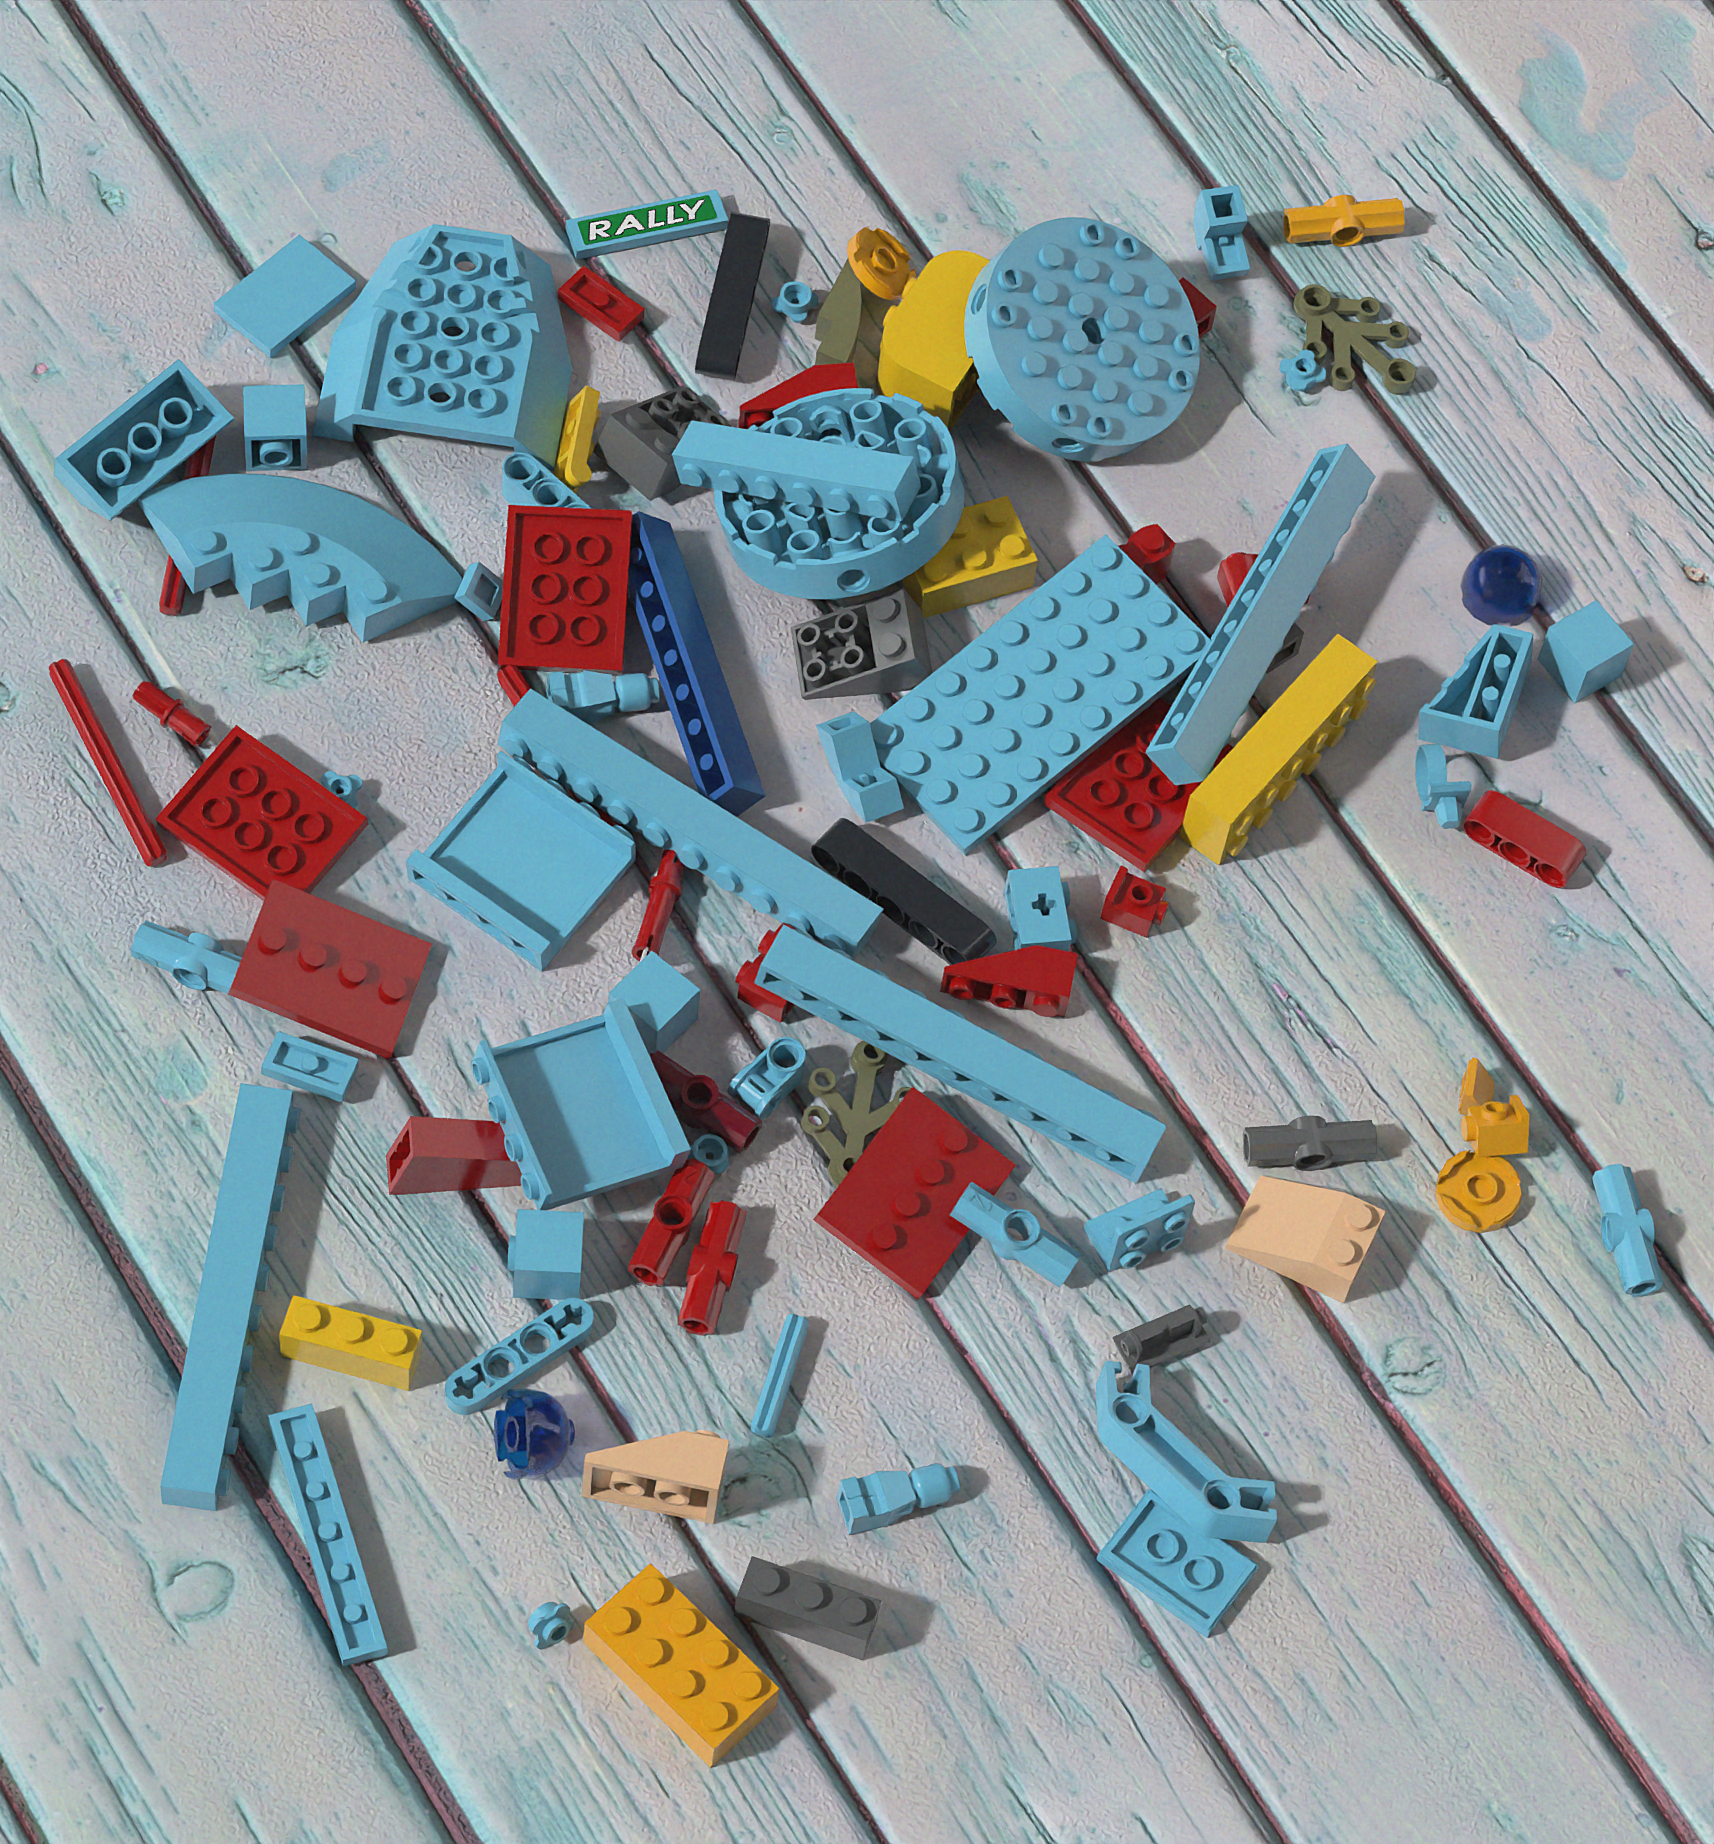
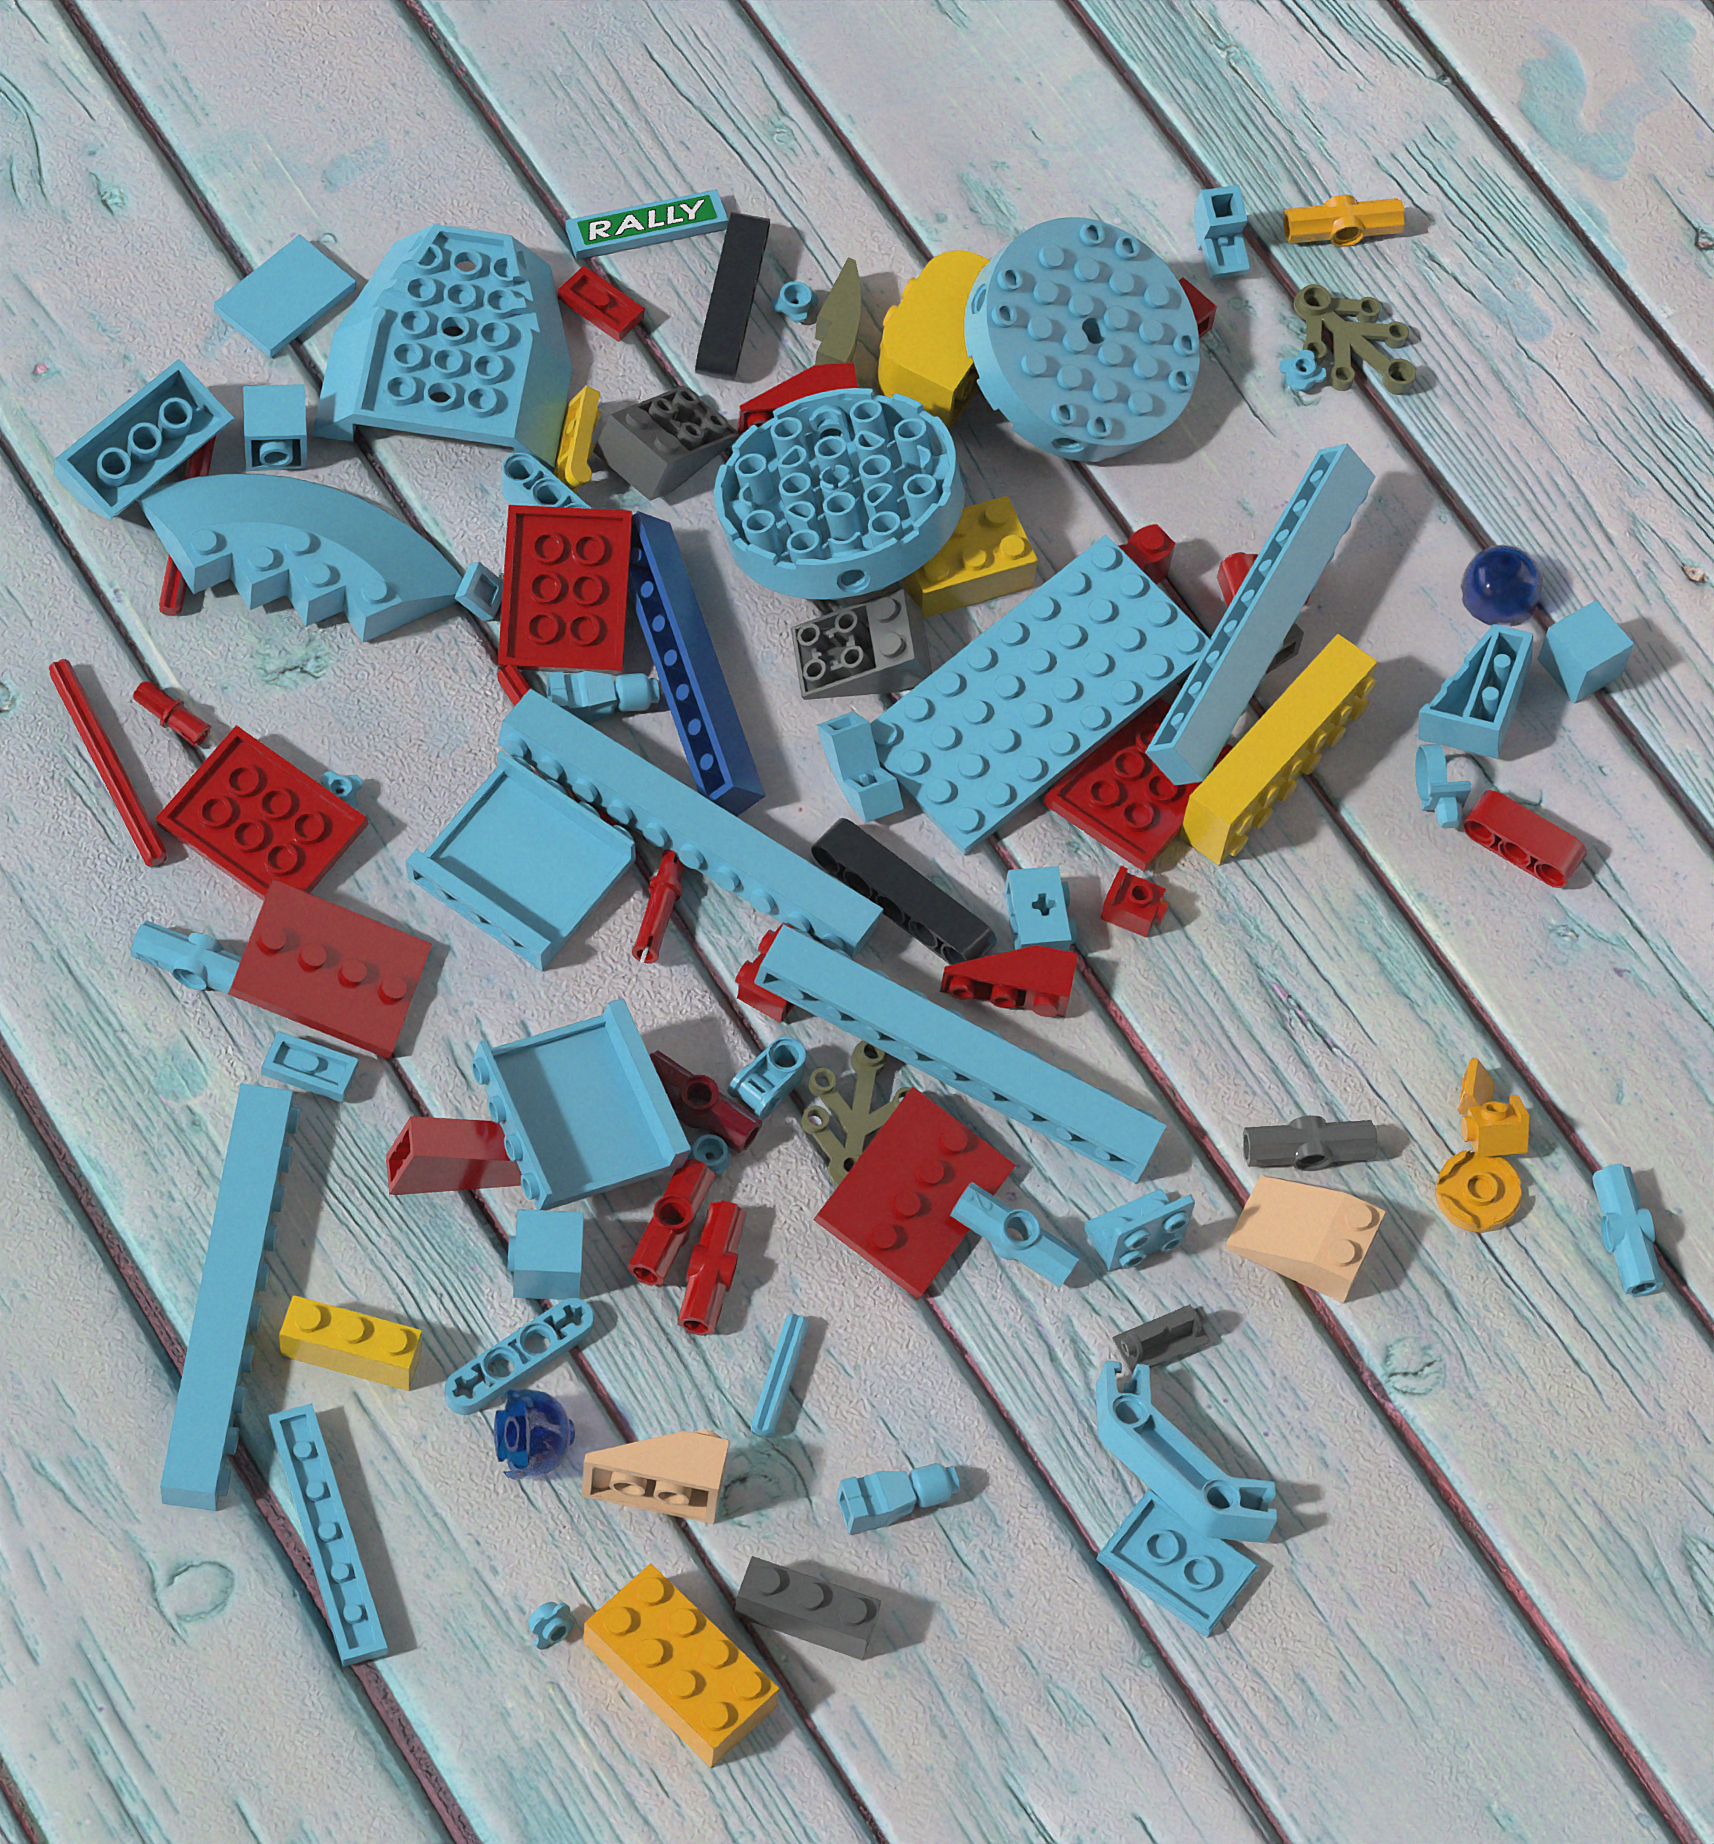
medium azure head [608,951,701,1055] -> none
medium azure brick [672,420,921,521] -> none
light orange tile [847,227,916,301] -> none

